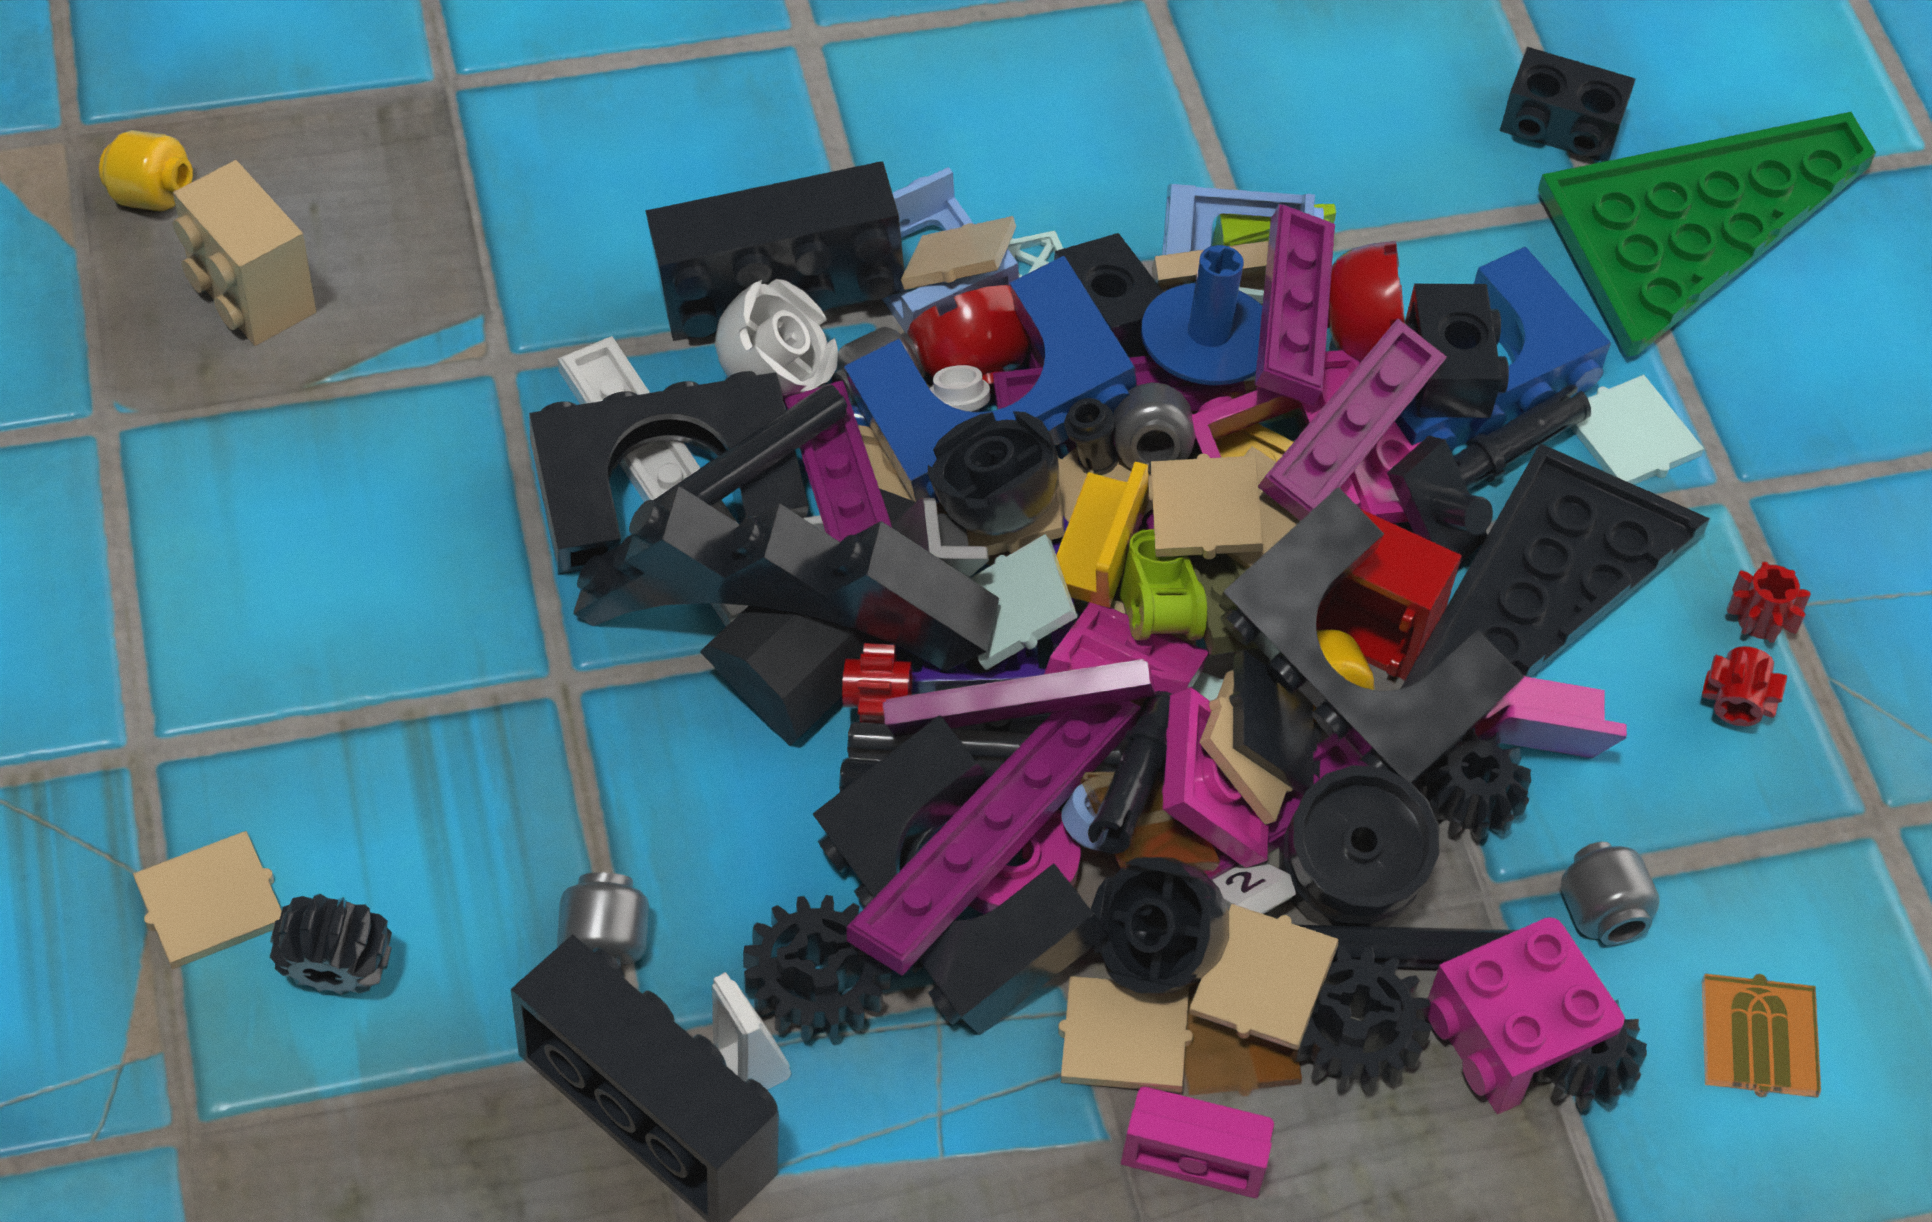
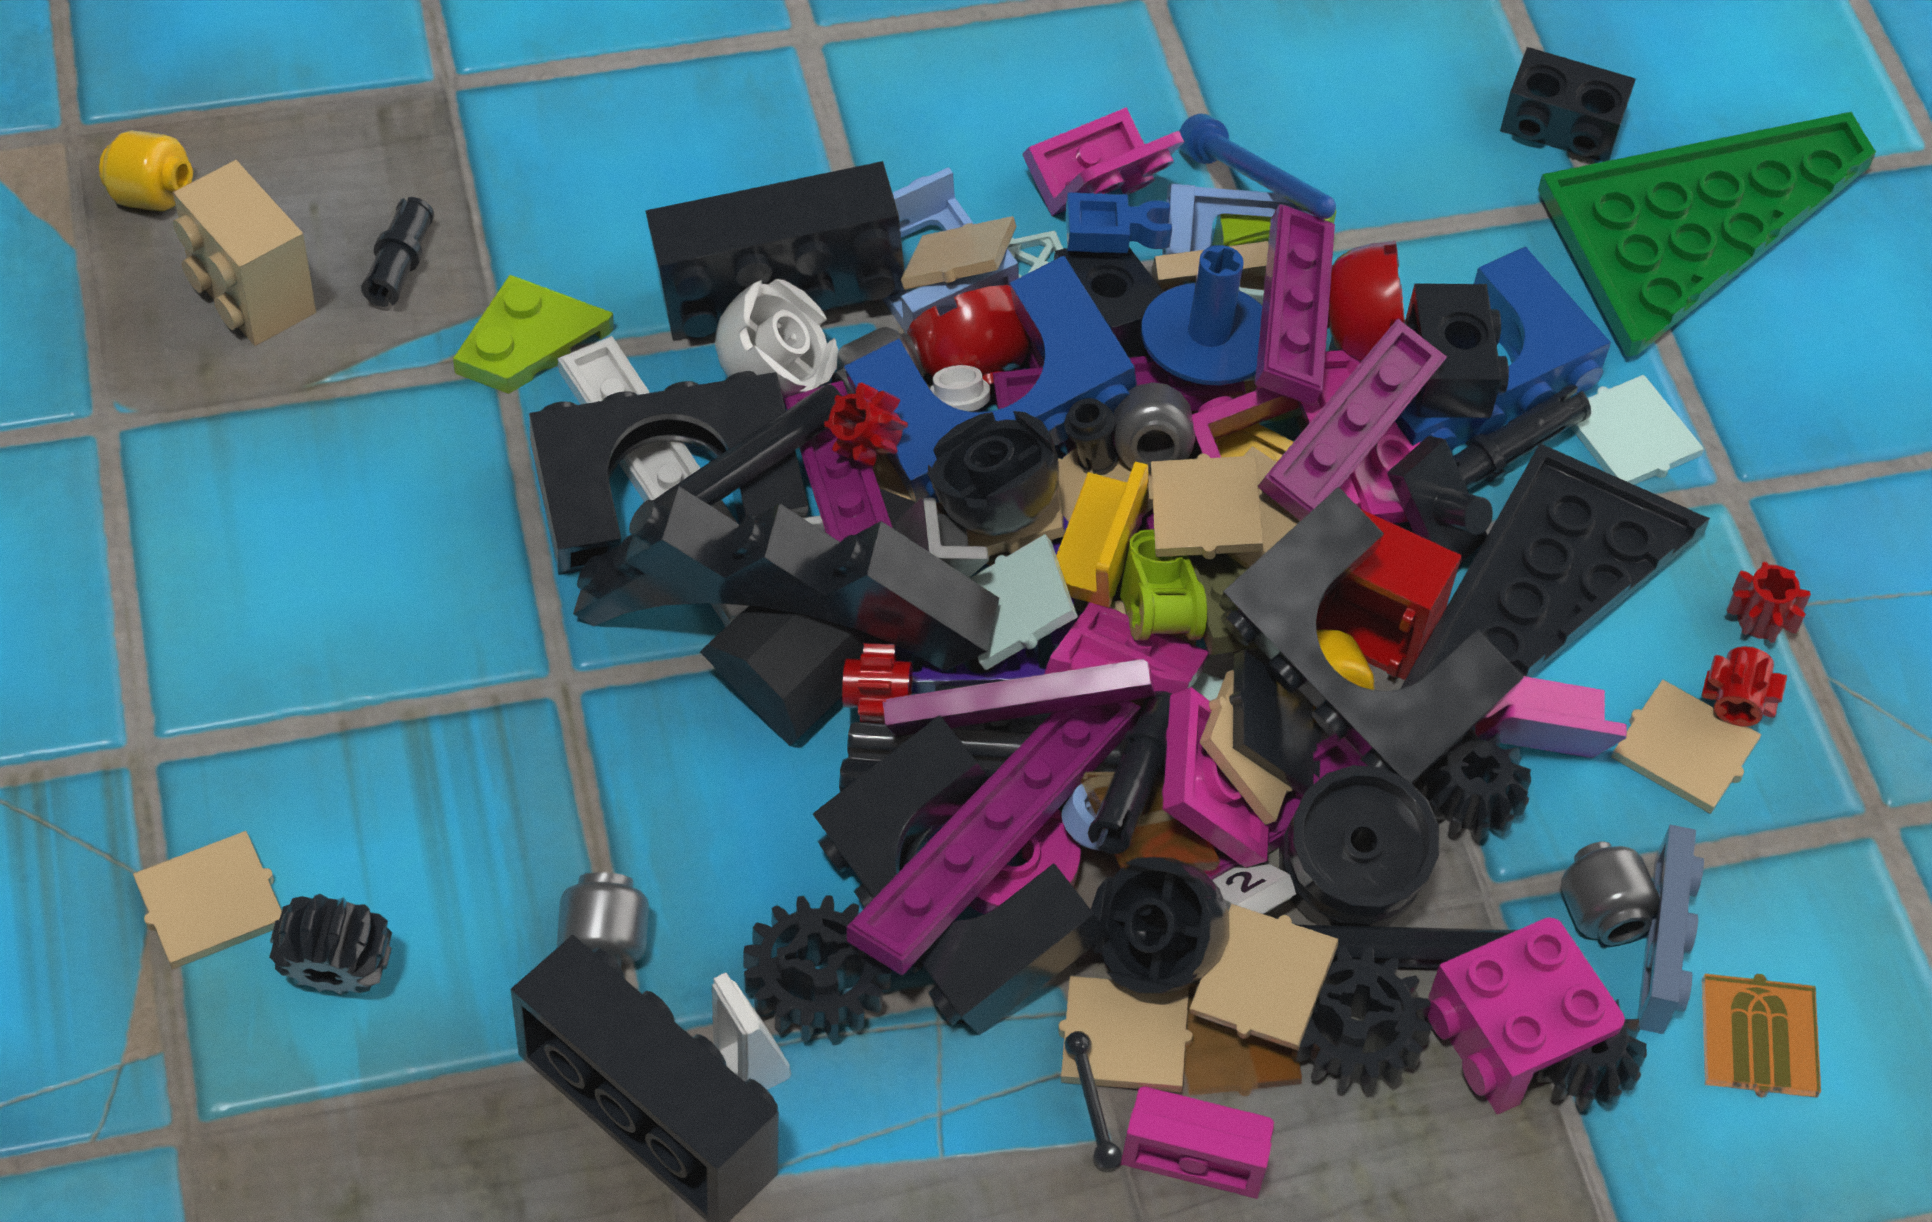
none -> black pin [361,197,434,307]
none -> lime wing [453,275,614,394]
none -> red gear [824,382,908,467]
none -> dark pink bracket [1022,107,1184,216]
none -> black hinge [1064,1031,1122,1173]
none -> blue plate [1066,192,1172,253]
none -> blue piece [1179,114,1336,219]
none -> tan piece [1611,679,1761,814]
none -> sand blue plate [1637,824,1704,1034]

